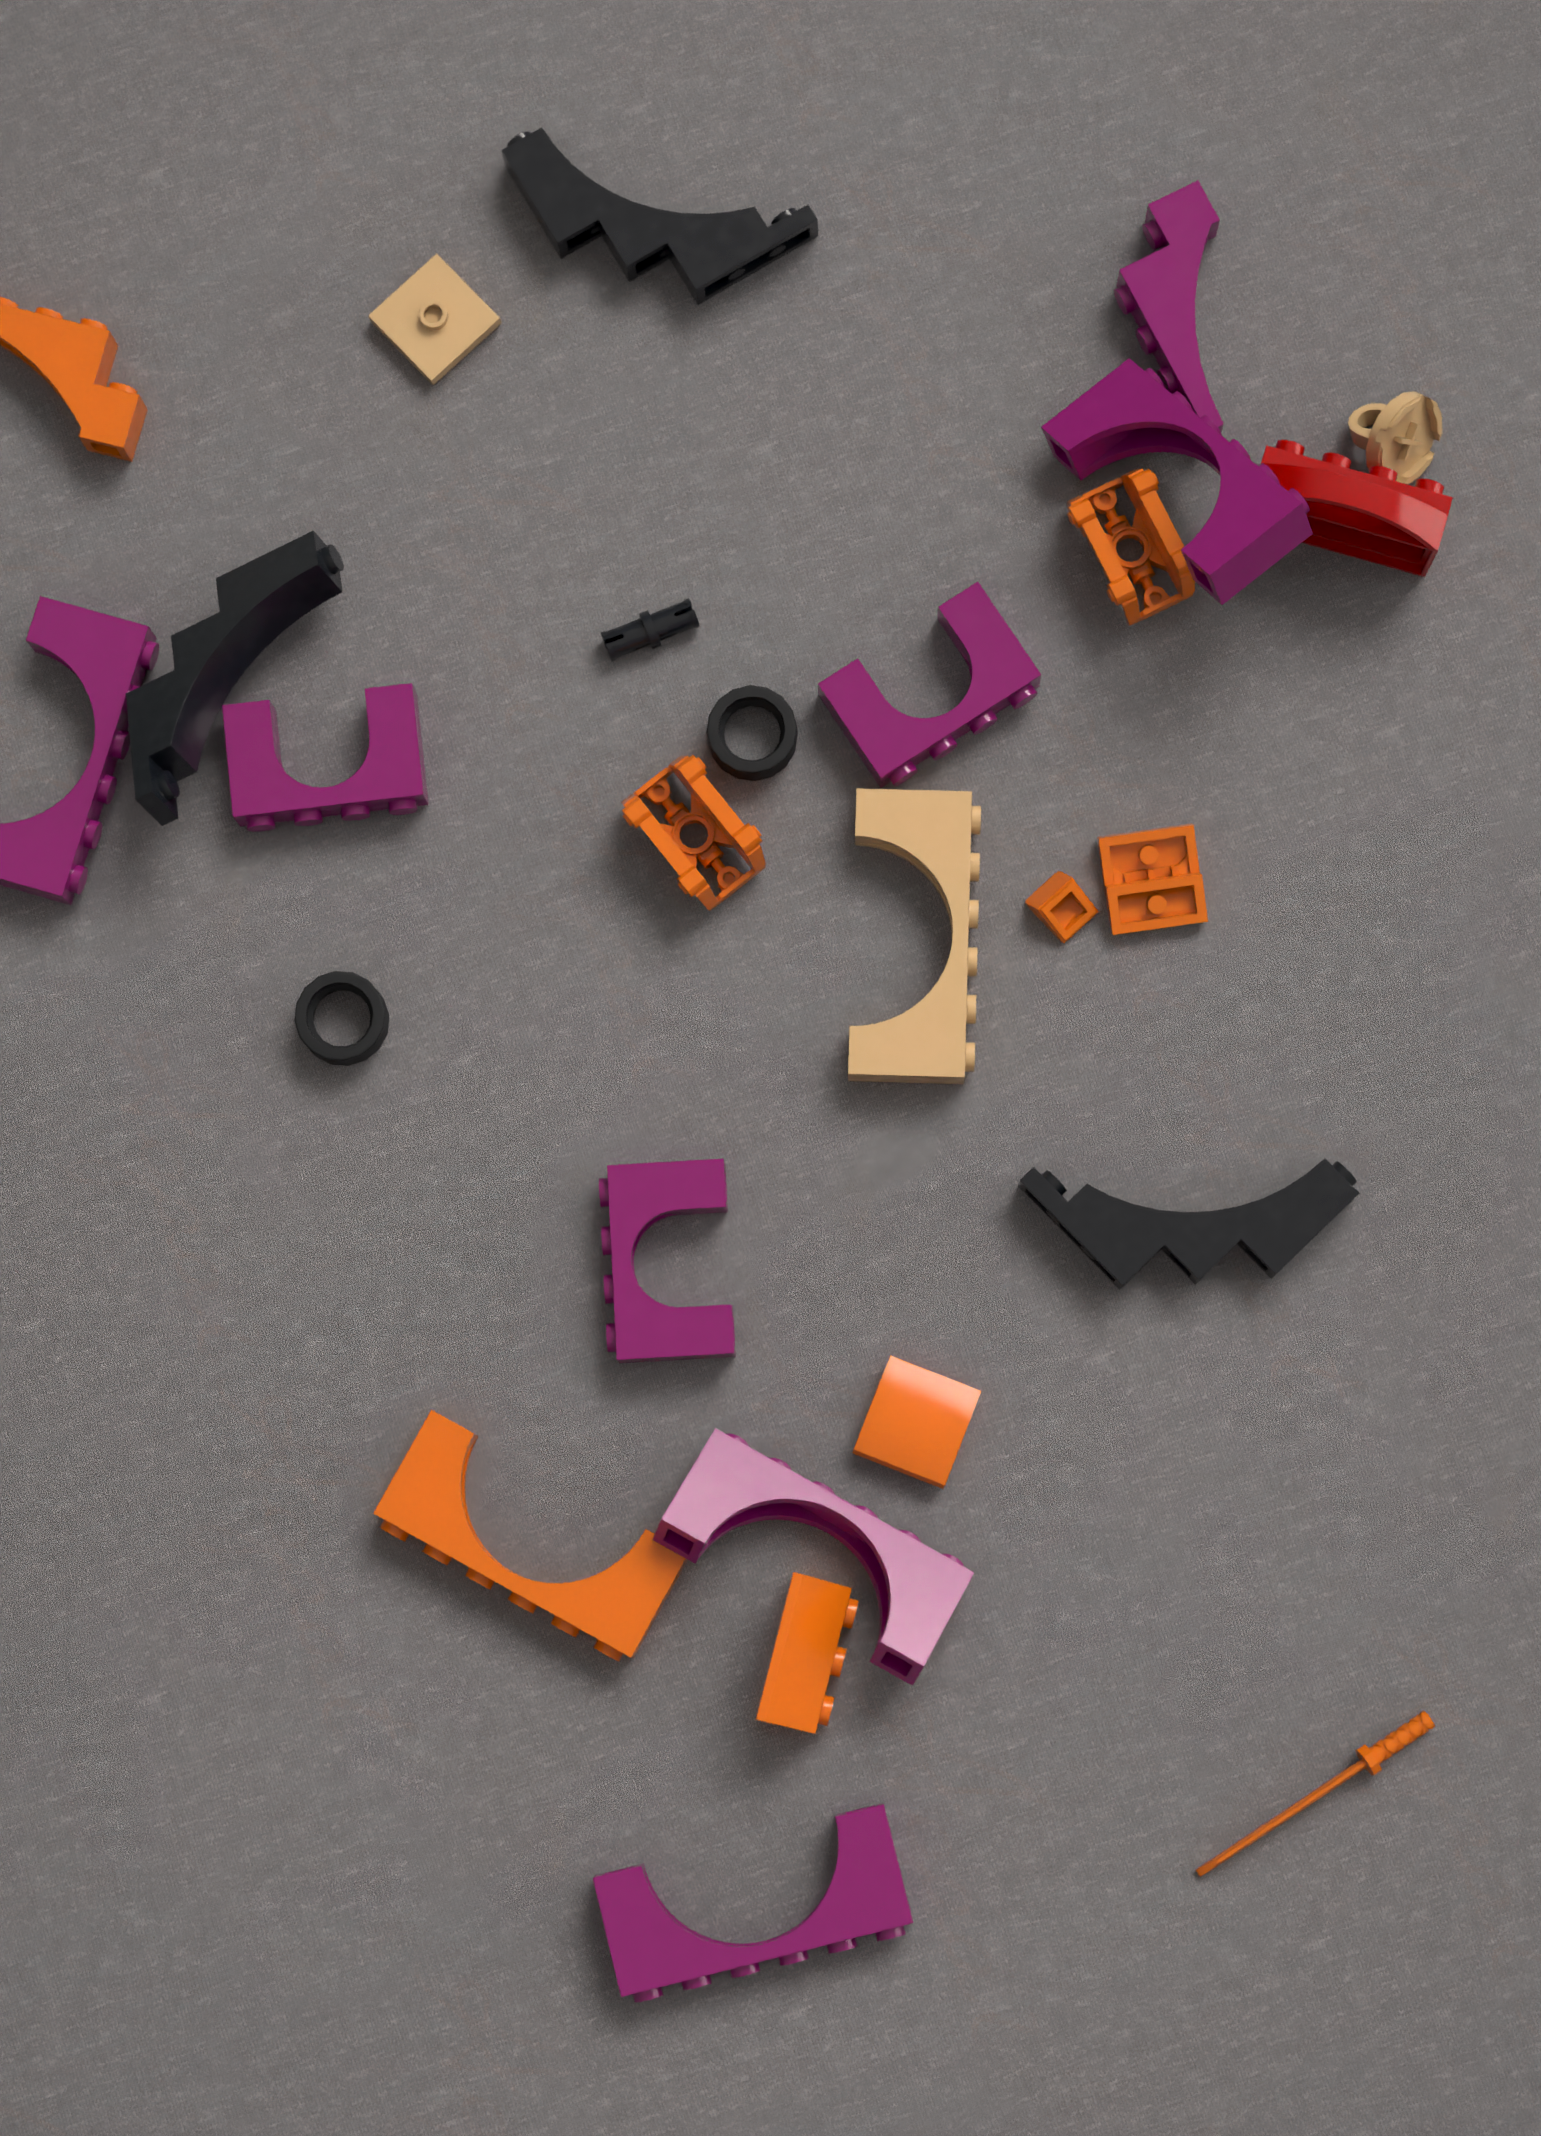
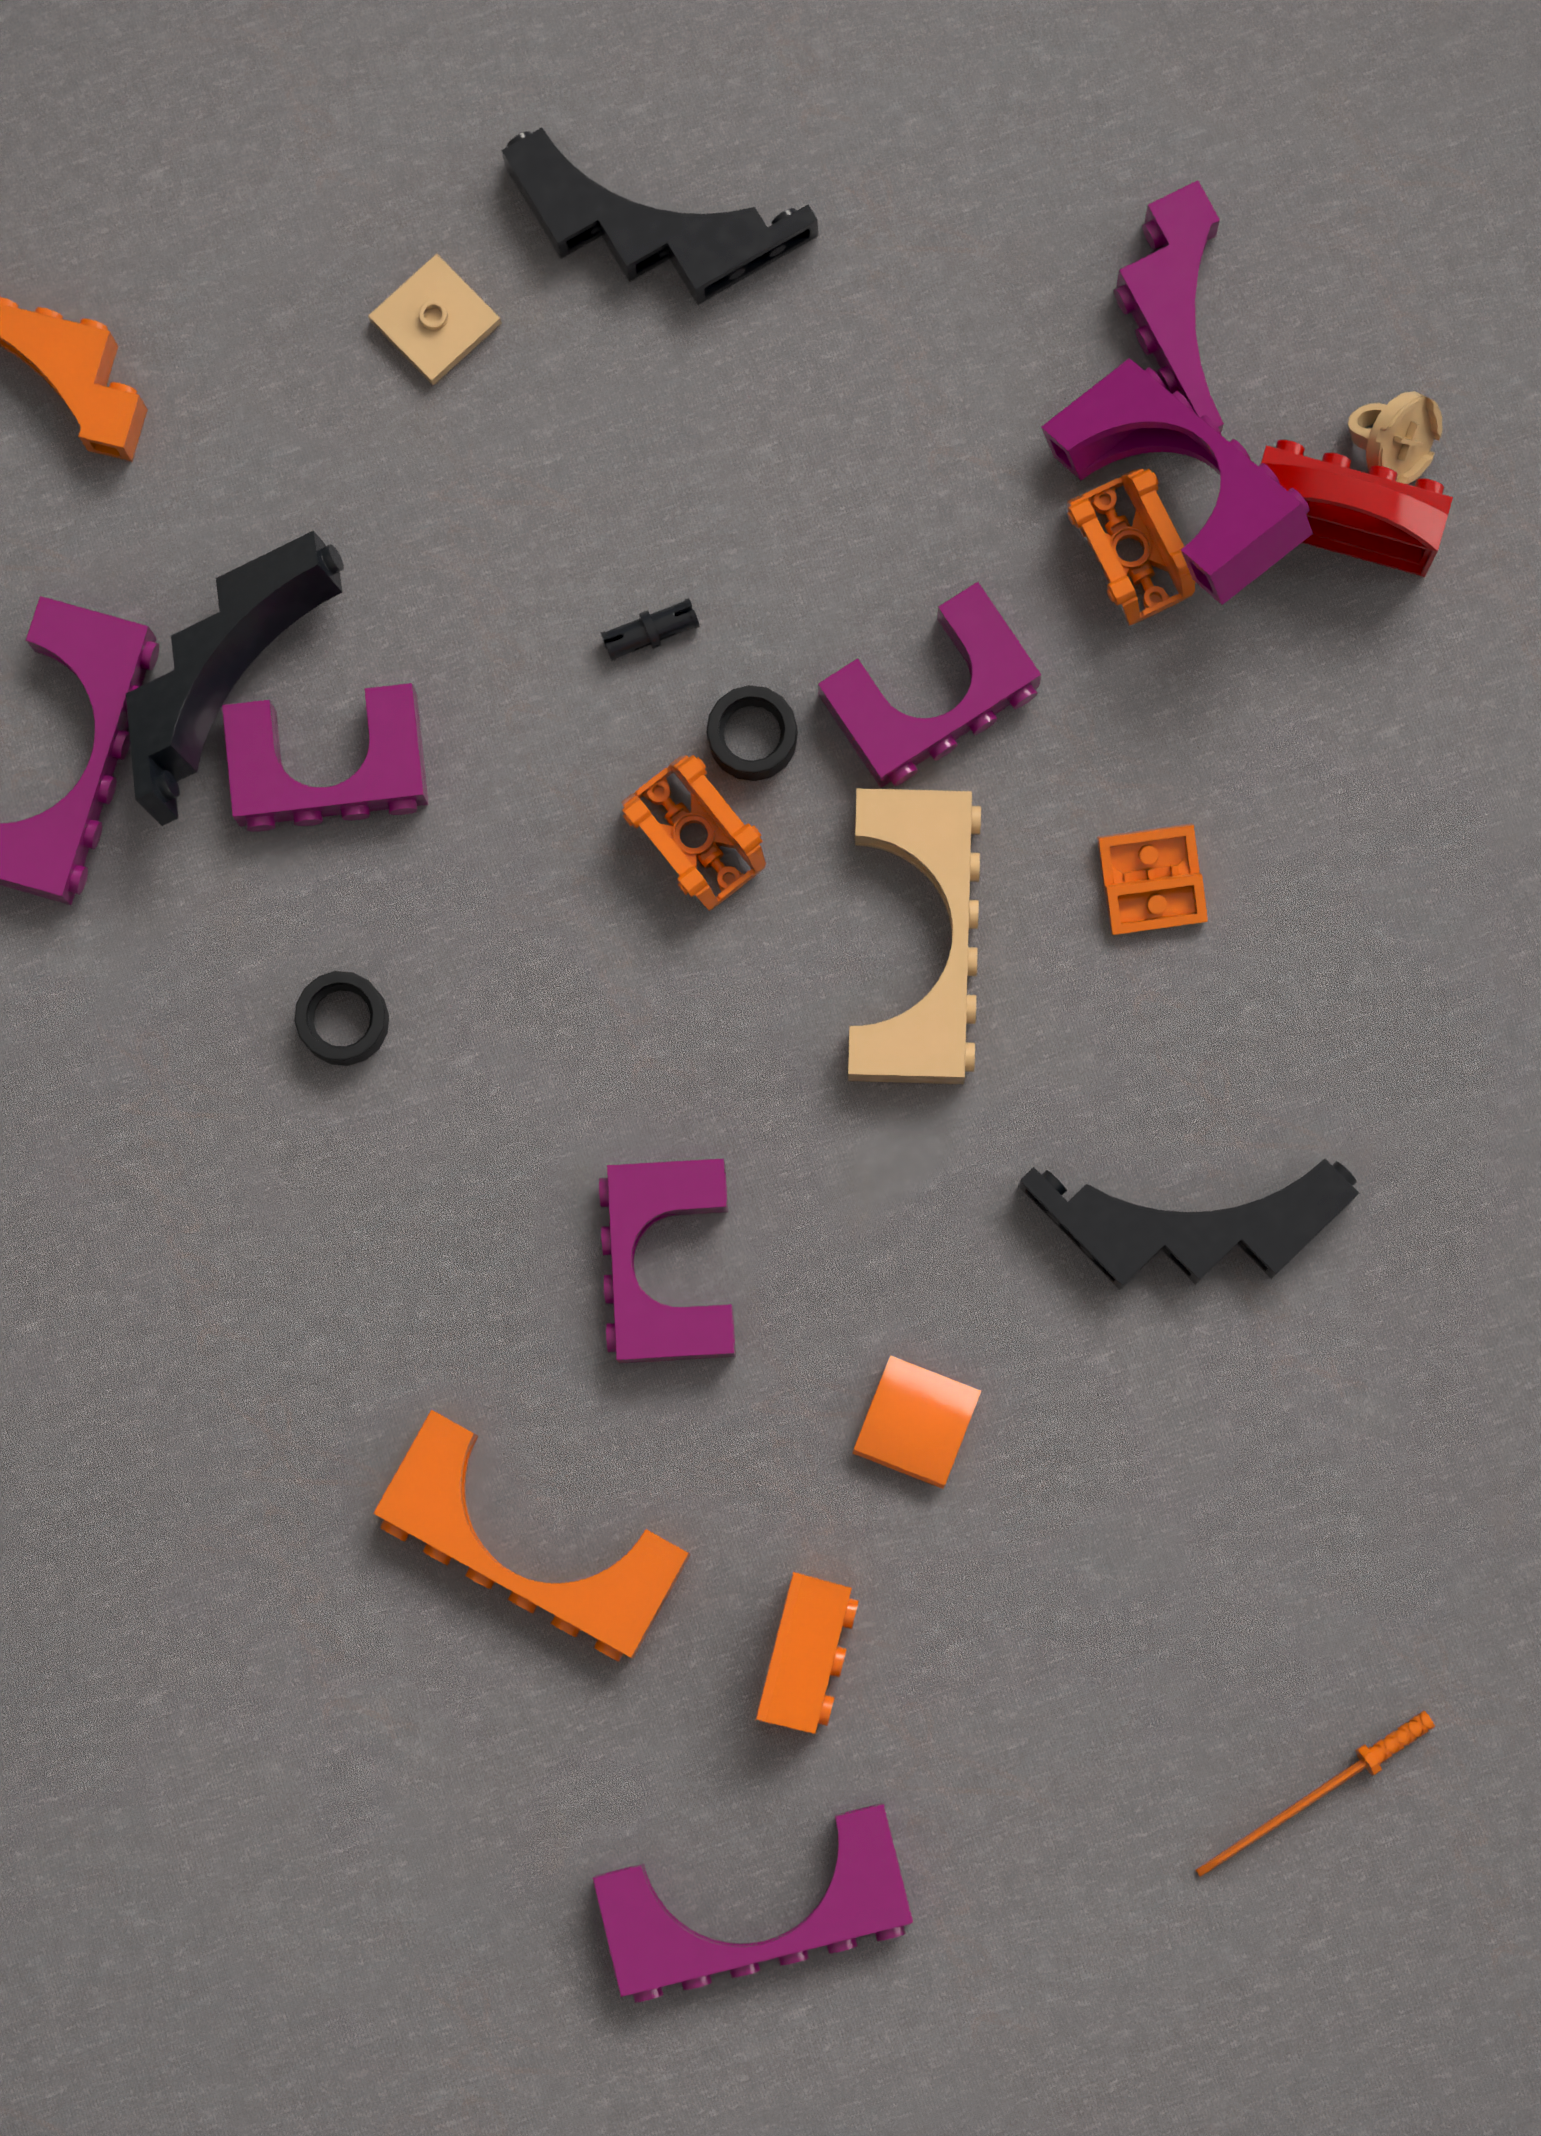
arch [653,1428,975,1686] -> none
orange slope [1025,871,1099,944] -> none

